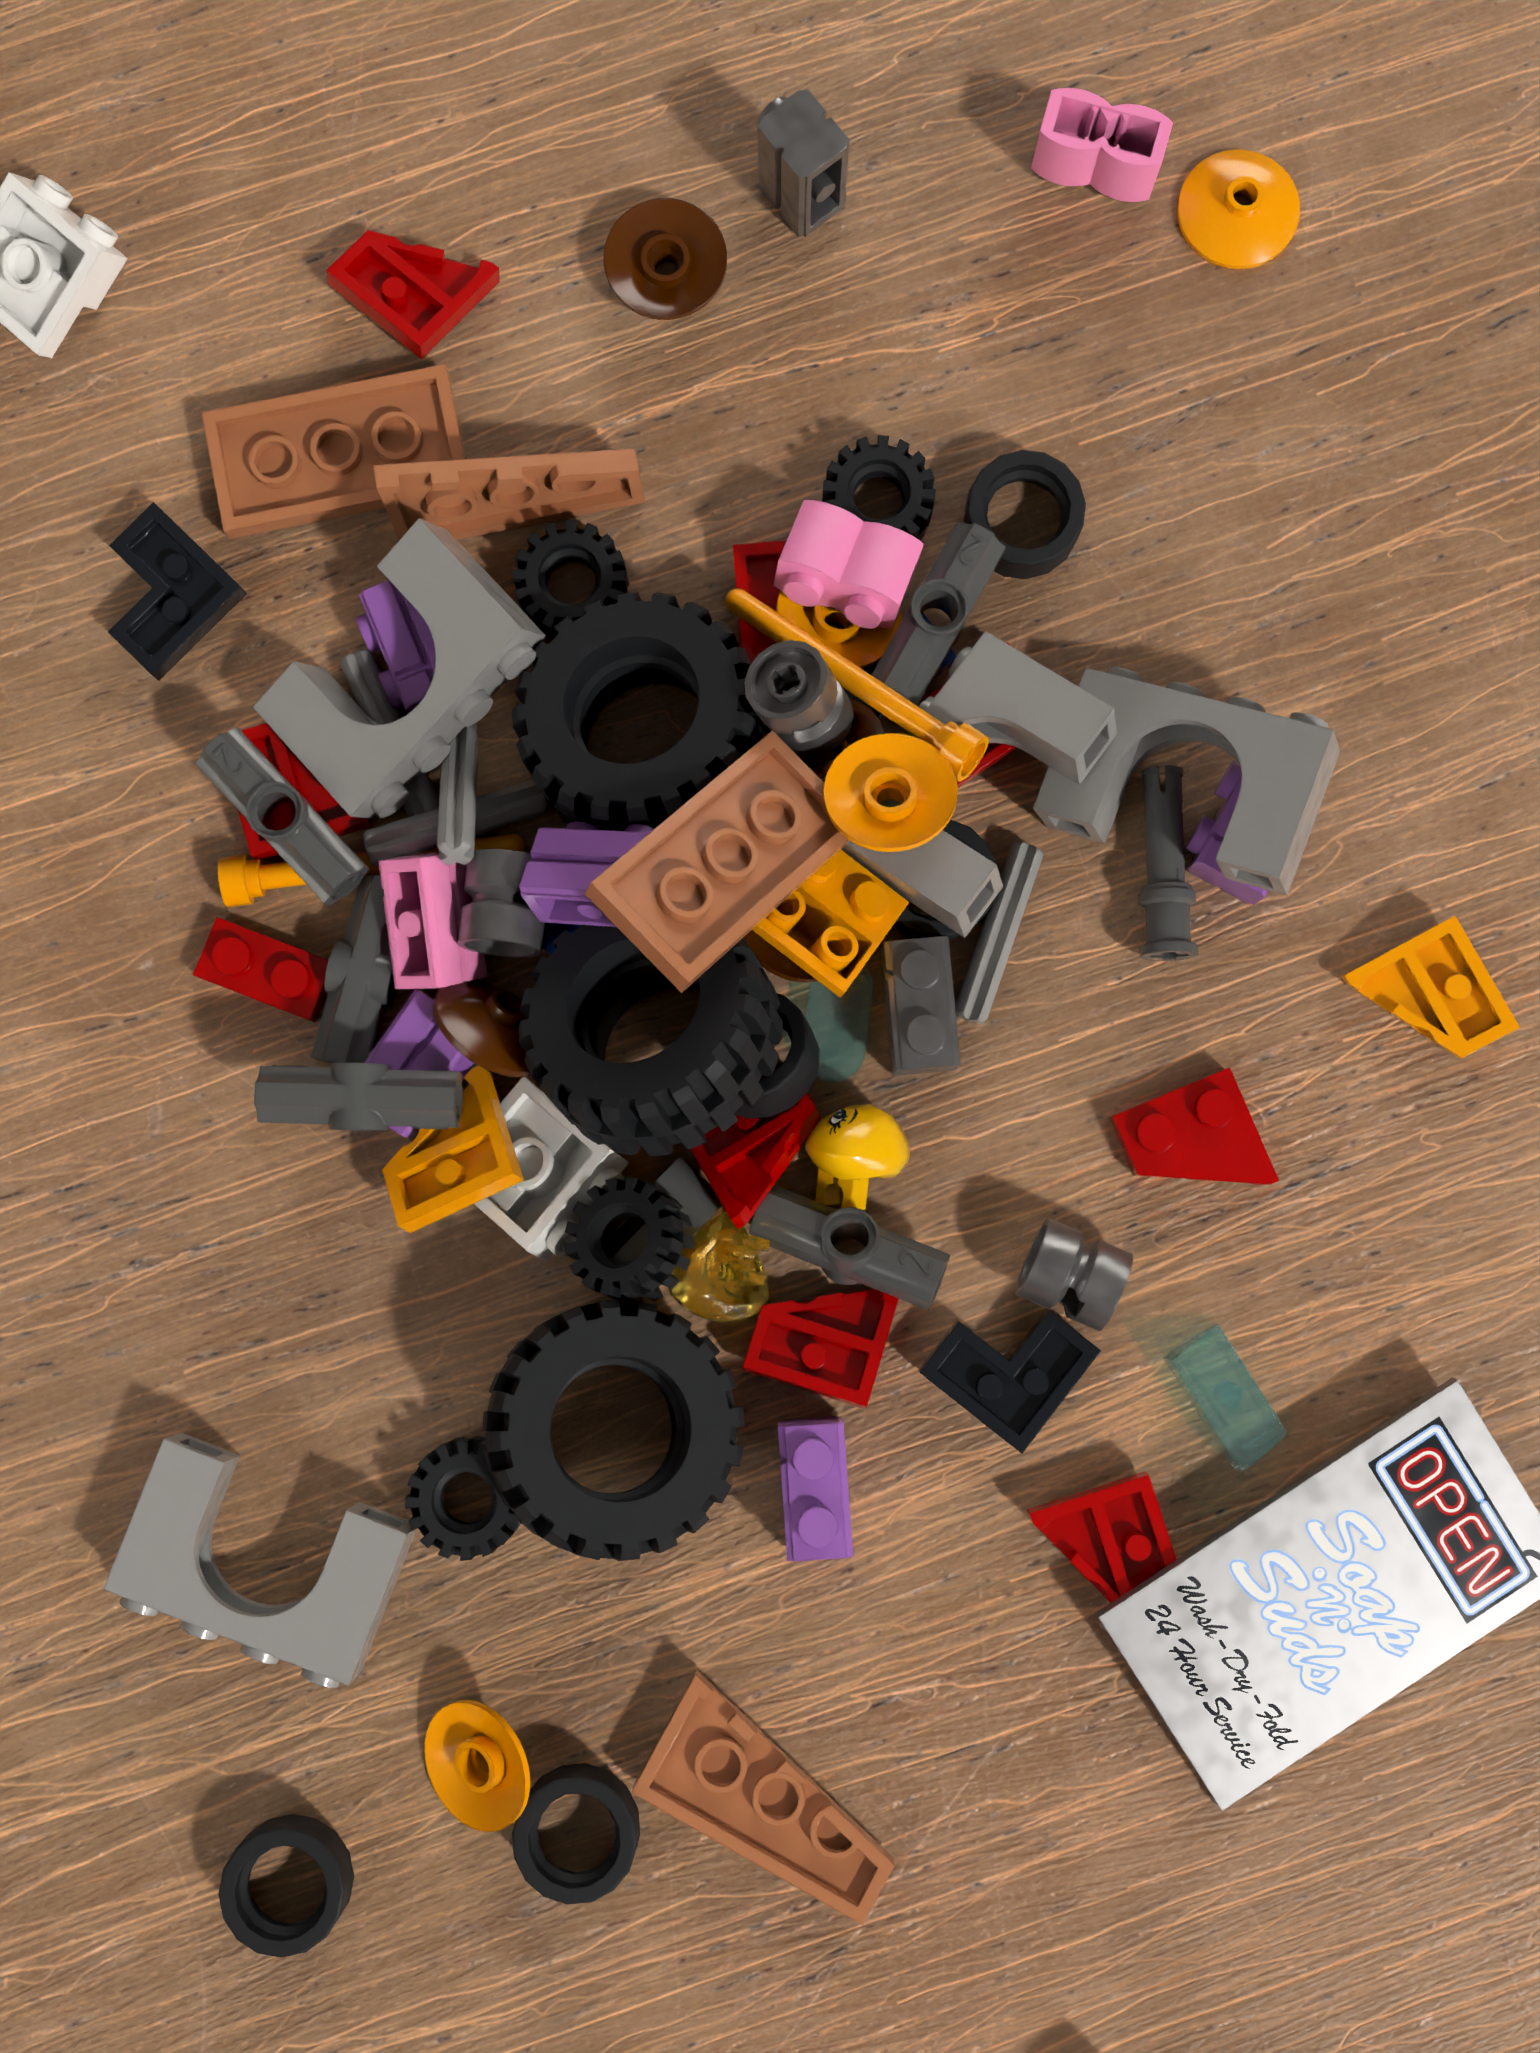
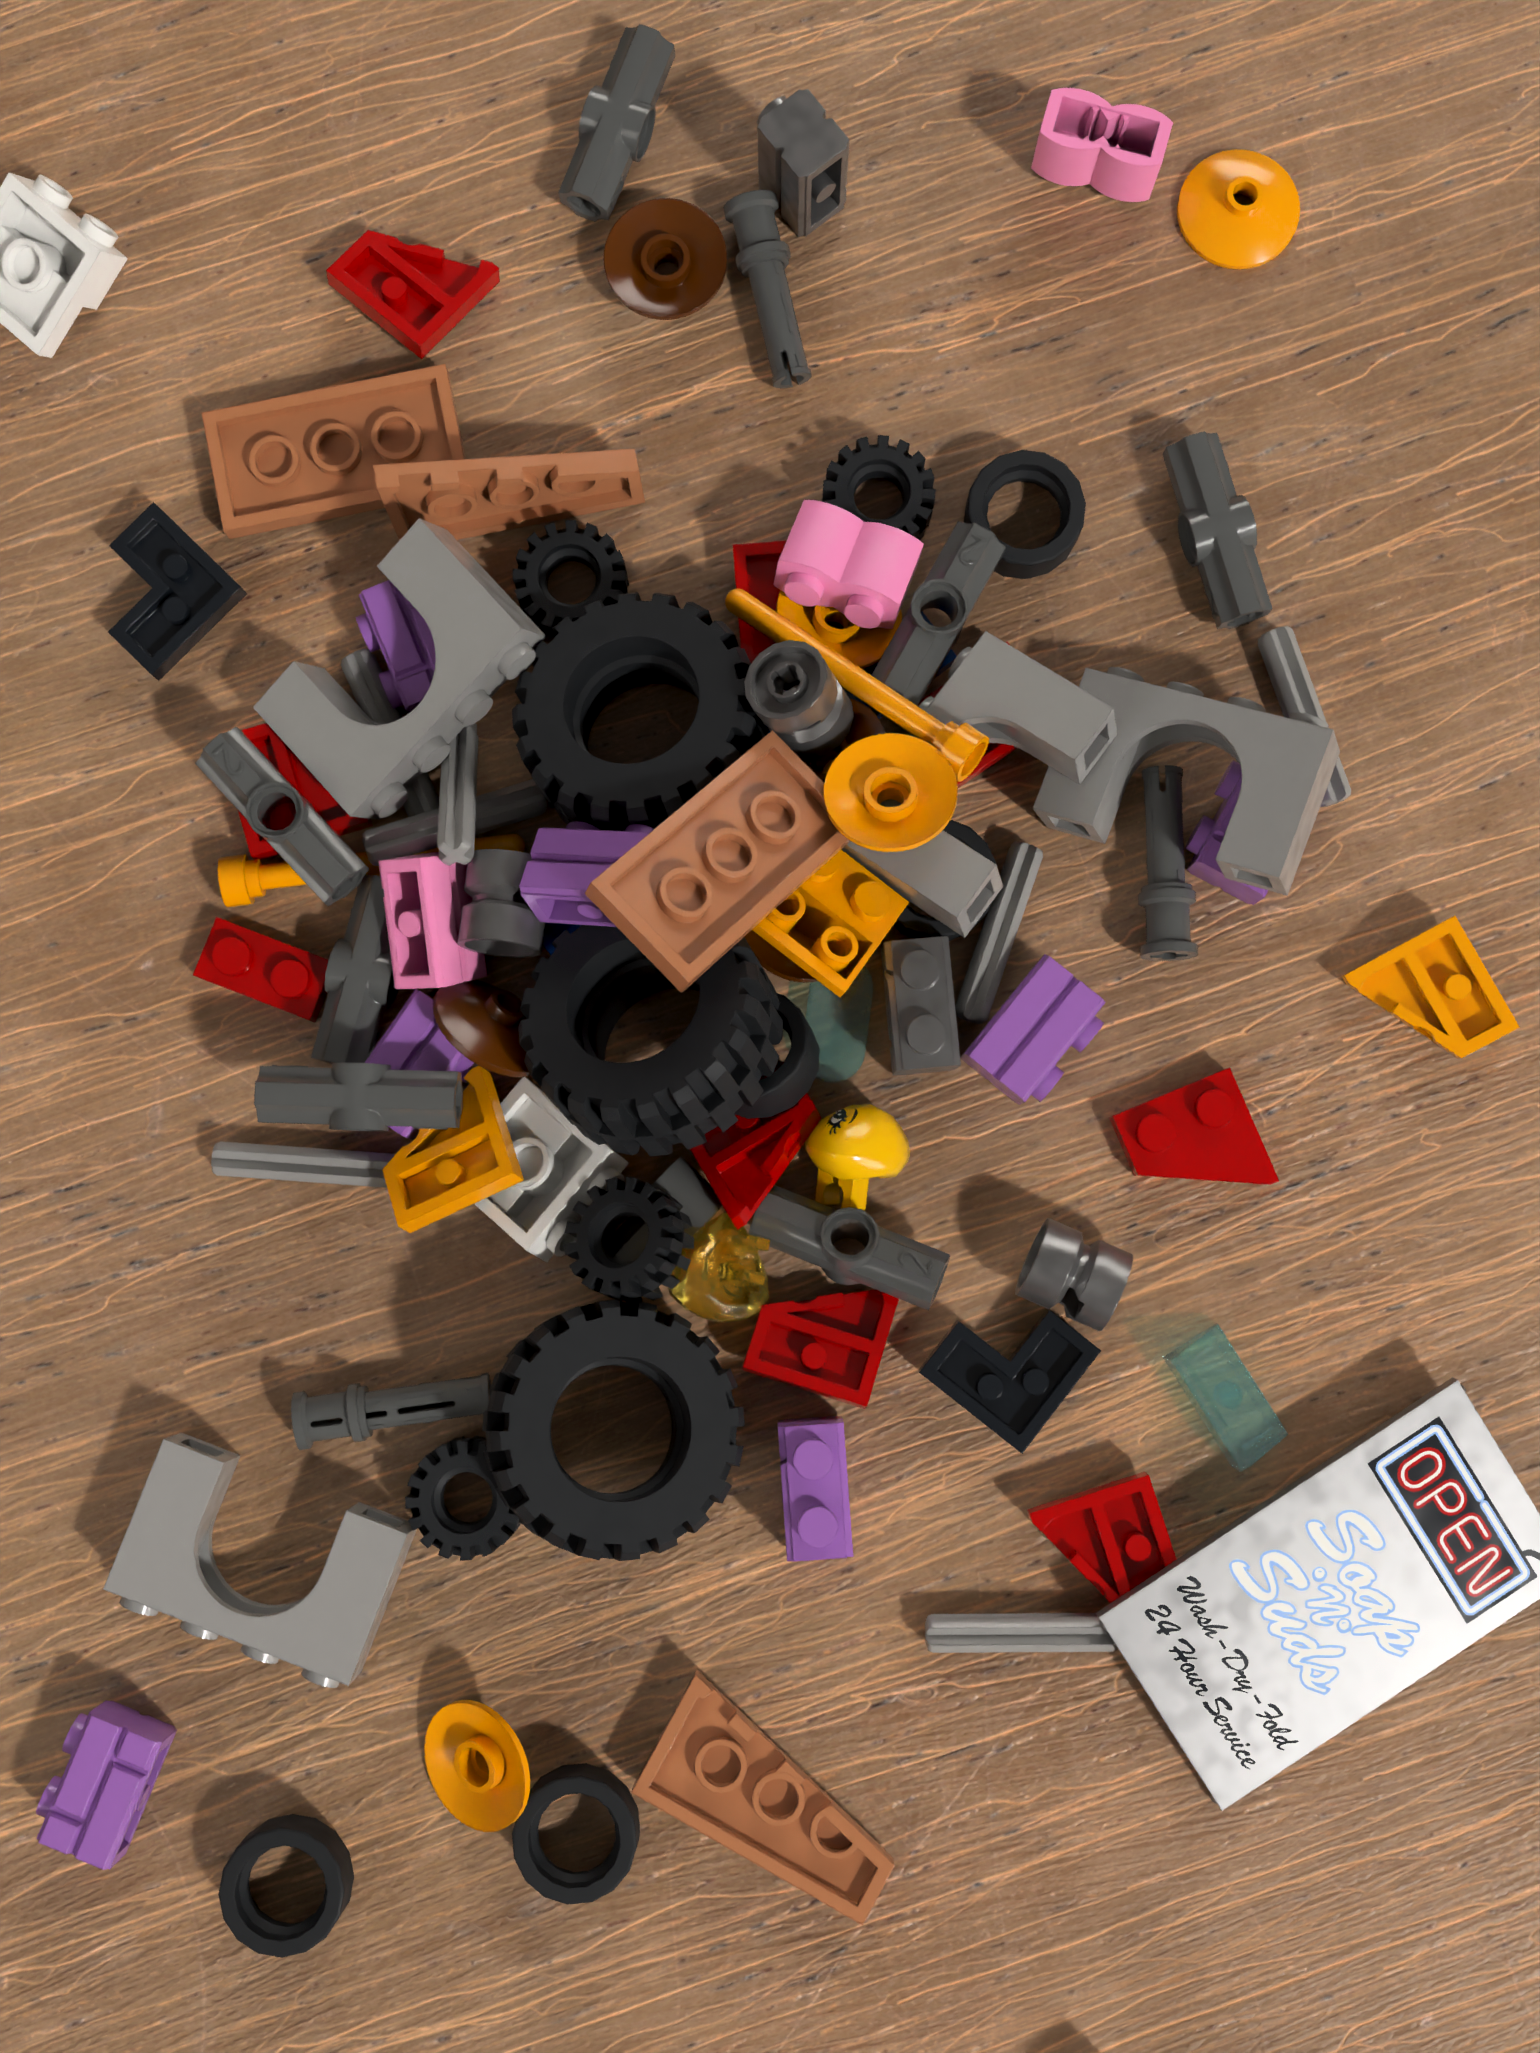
none -> medium lavender brick [36,1700,177,1870]
none -> light grey axle [211,1141,395,1188]
none -> dark grey pin [291,1373,491,1450]
none -> dark grey piece [558,24,675,222]
none -> dark grey pin [723,190,812,389]
none -> light grey axle [925,1613,1117,1653]
none -> medium lavender brick [960,954,1106,1105]
none -> dark grey piece [1162,431,1273,629]
none -> light grey axle [1258,626,1351,807]

